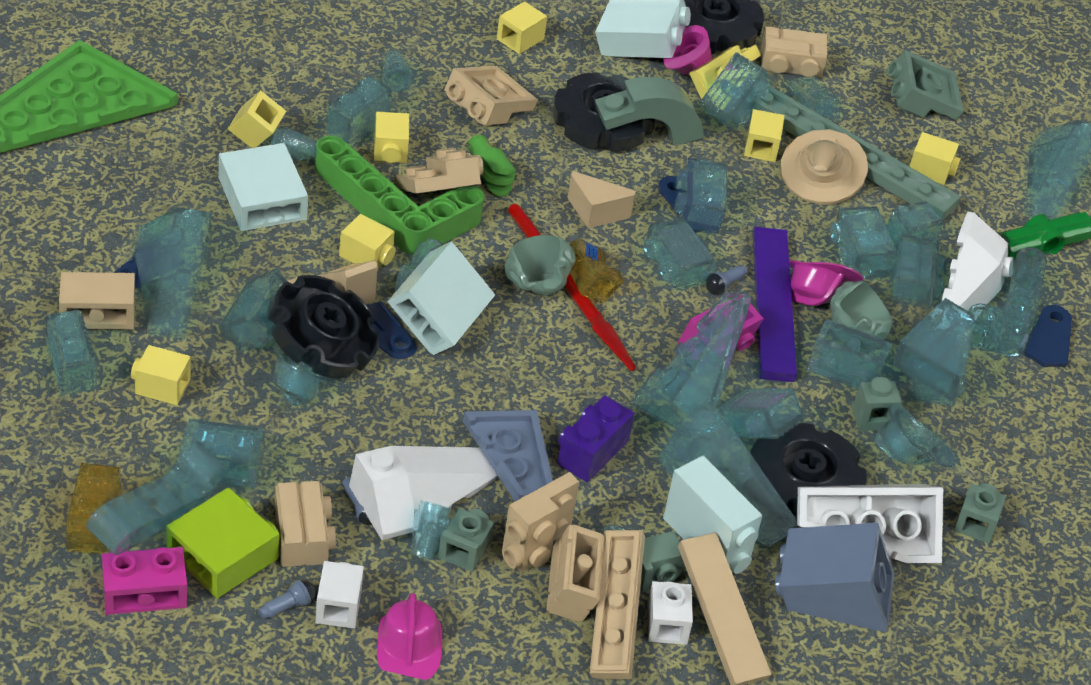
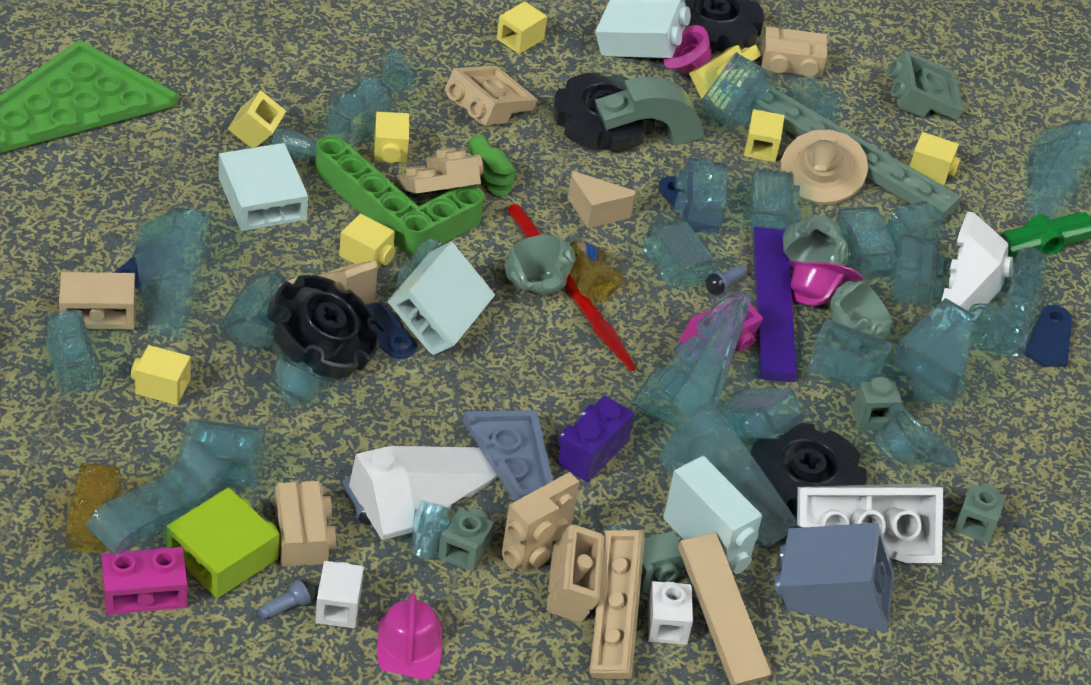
none -> clear light blue brick [750,167,800,233]
none -> sand green hair [783,215,849,266]

